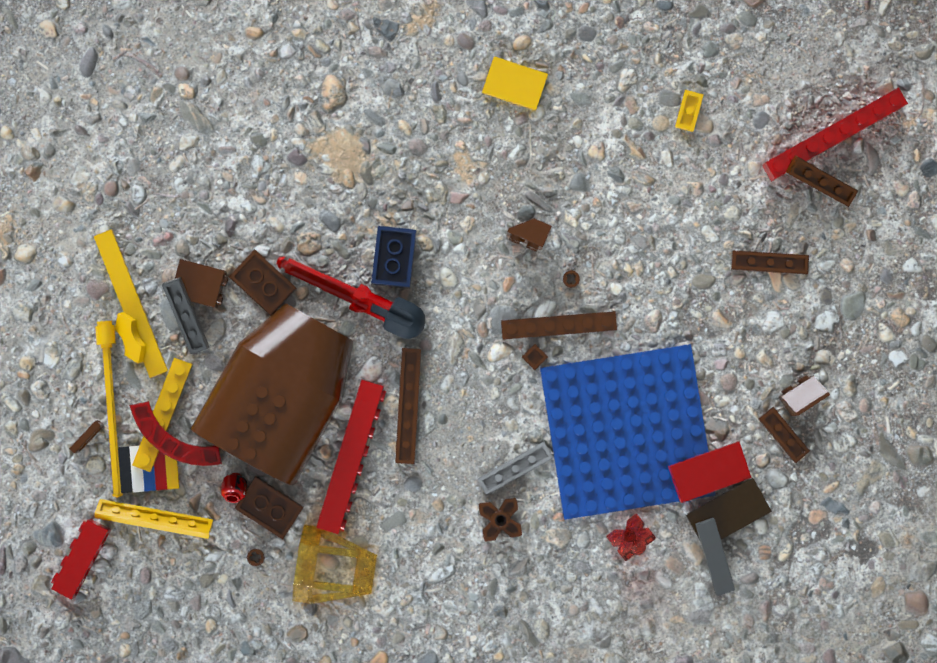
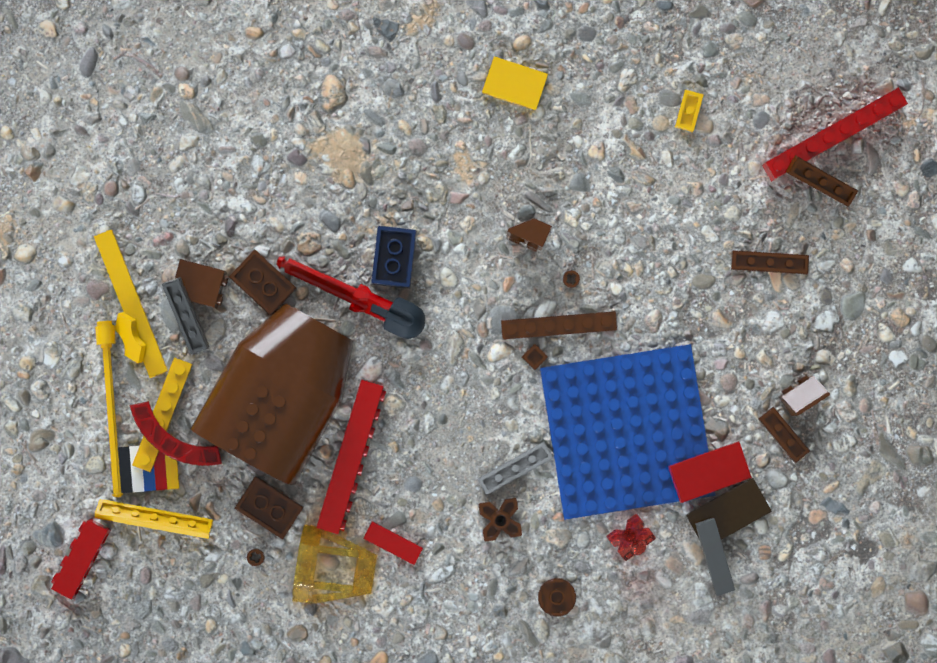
reddish brown tile [69,420,104,453] -> none
red head [221,473,247,503] -> none
reddish brown plate [395,348,421,464] -> none
none -> red tile [363,521,423,565]
none -> reddish brown tile [538,578,576,617]

